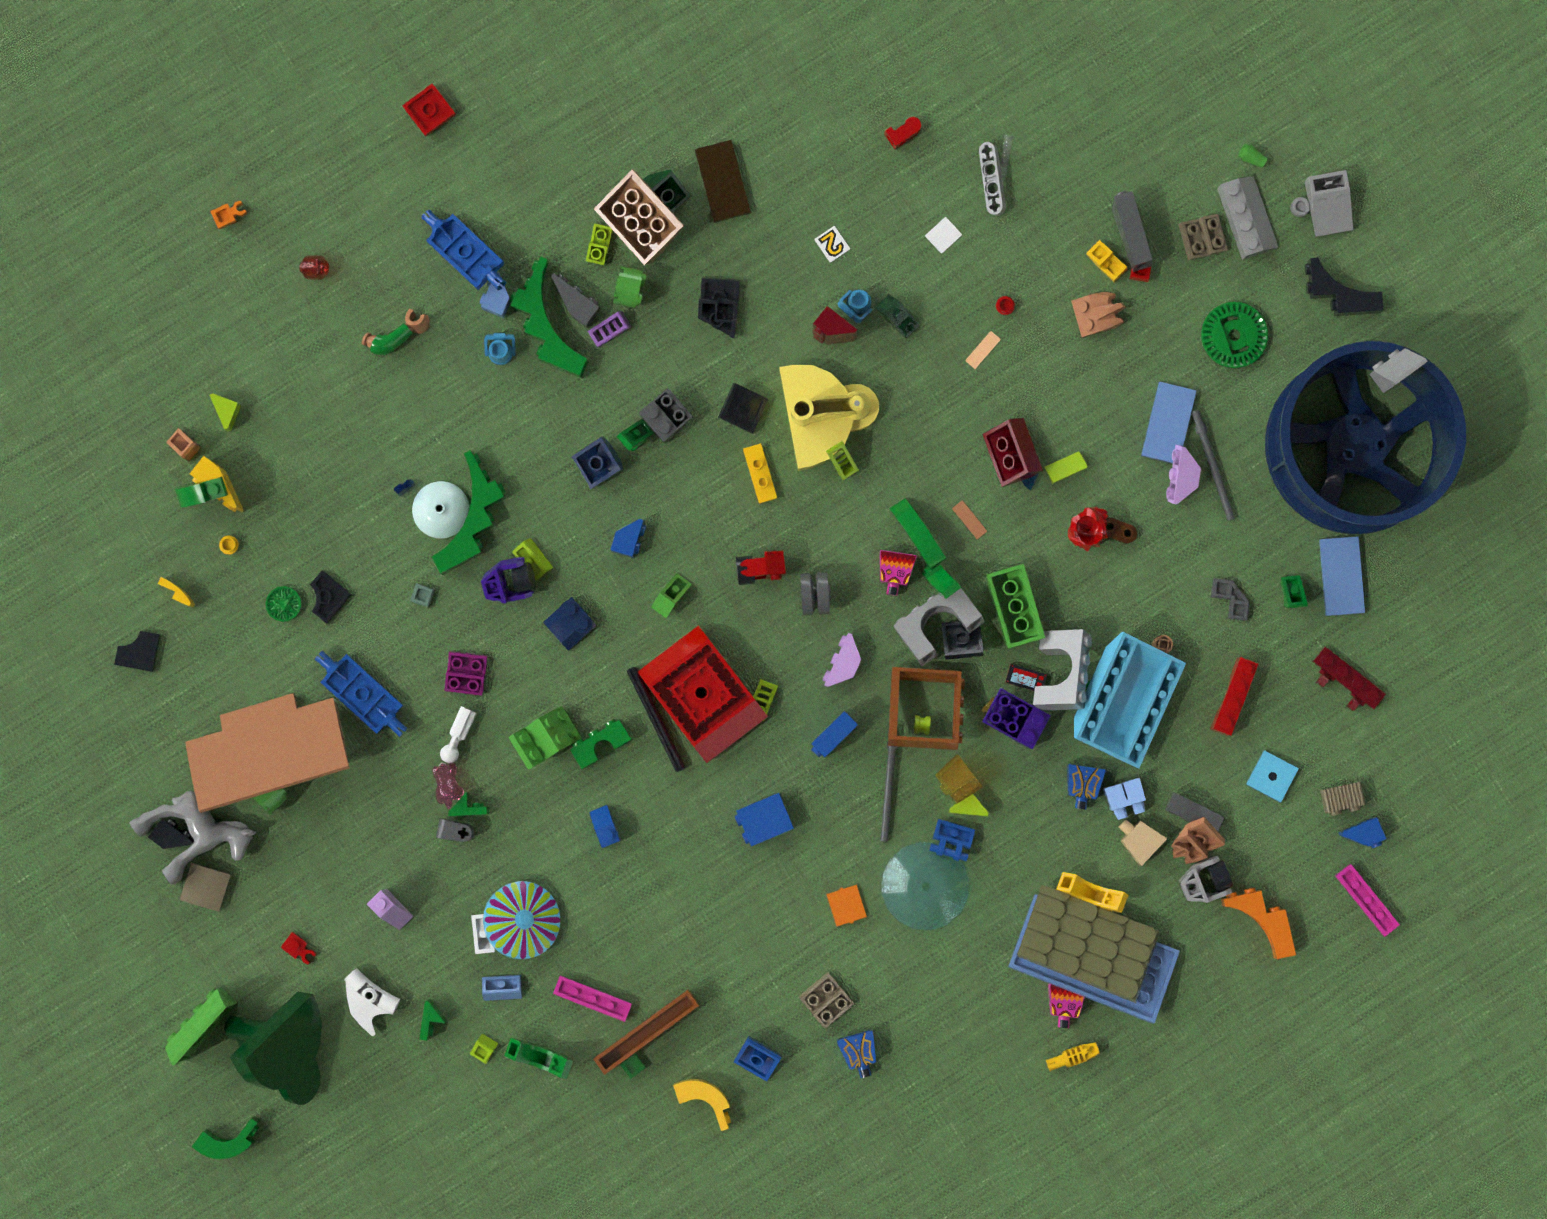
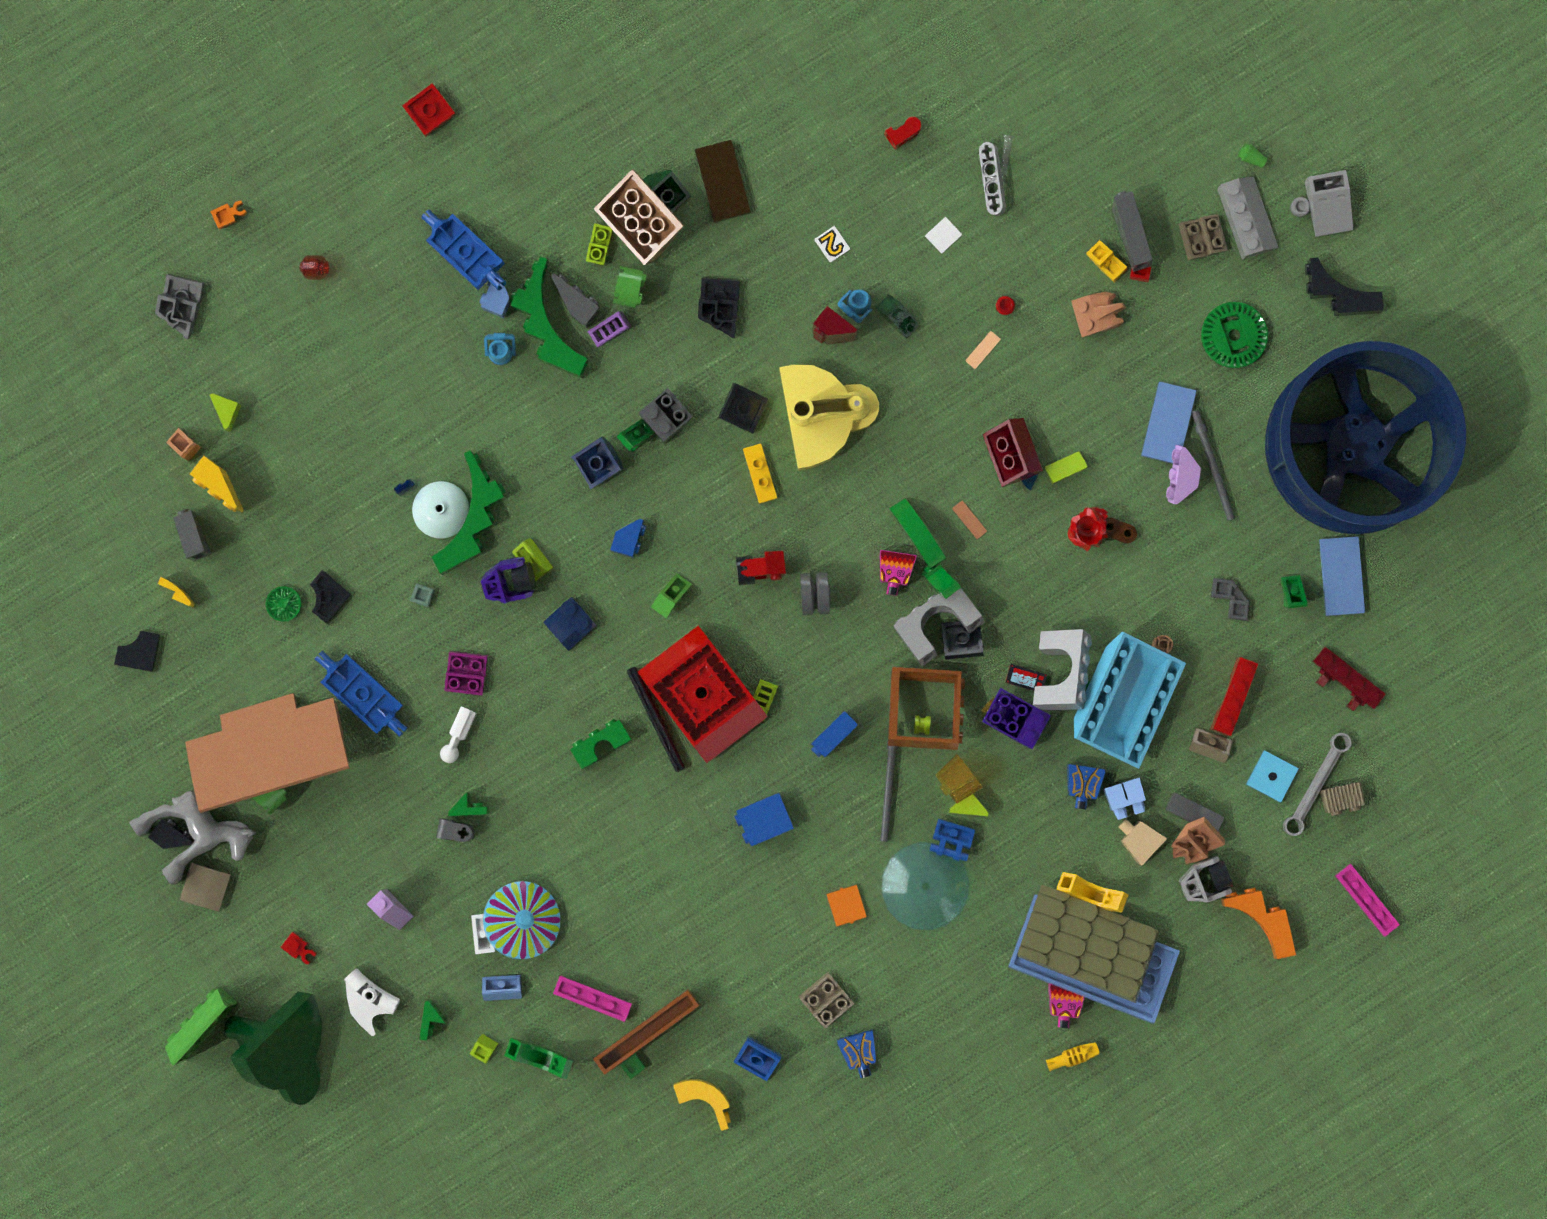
green arch [175,476,228,507] -> none
green arch [191,1116,261,1159] -> none
yellow plate [219,535,239,555] -> none
piece [362,308,430,355] -> none
clear pink animal [432,763,464,809] -> none
bright green bracket [508,706,582,770] -> none
blue slope [589,805,621,848] -> none
lavender slope [822,633,861,687] -> none
lime slope [826,441,859,480] -> none
bright green slope [985,564,1045,649] -> none
blue slope [1338,817,1386,848] -> none
light grey slope [1369,348,1428,393] -> none
none -> dark grey slope [155,274,205,339]
none -> dark grey slope [173,509,212,561]
none -> dark tan slope [1189,728,1232,763]
none -> light grey piece [1283,733,1351,836]

